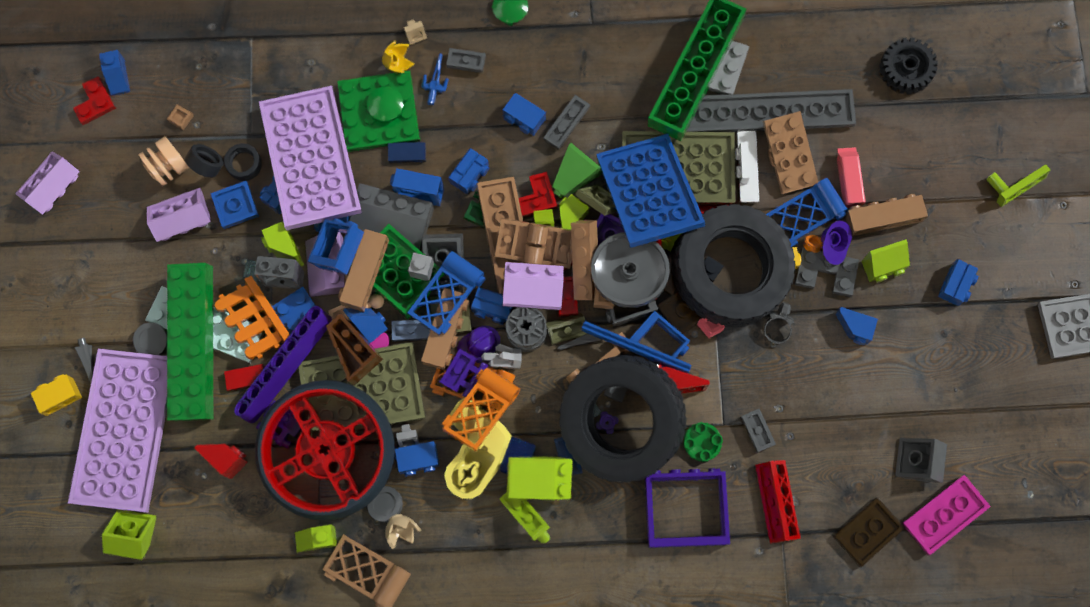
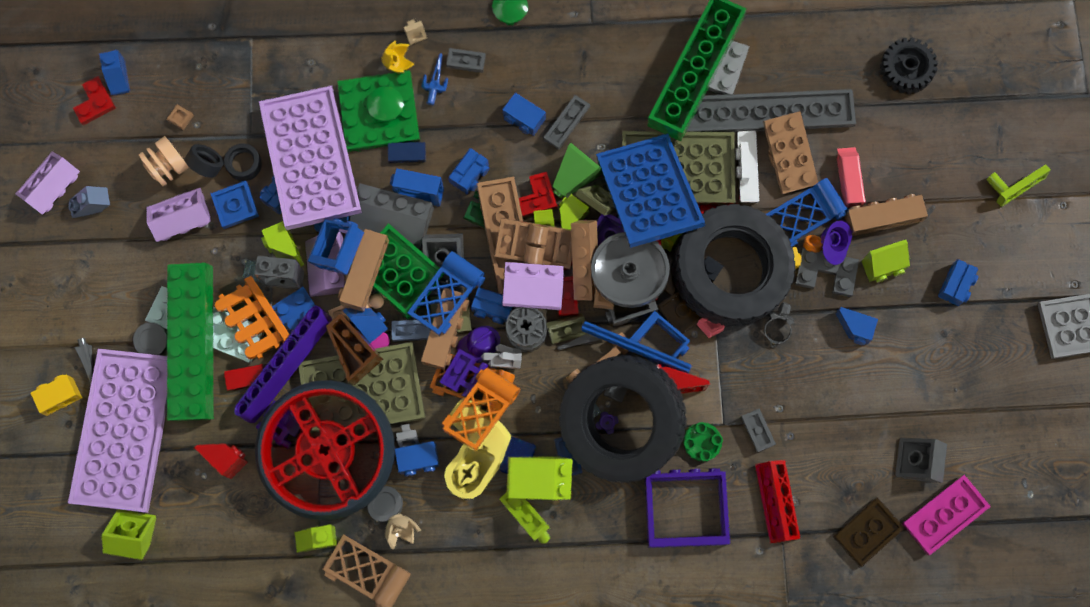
light grey brick [408,253,434,281] -> none
none -> sand blue slope [68,186,110,218]

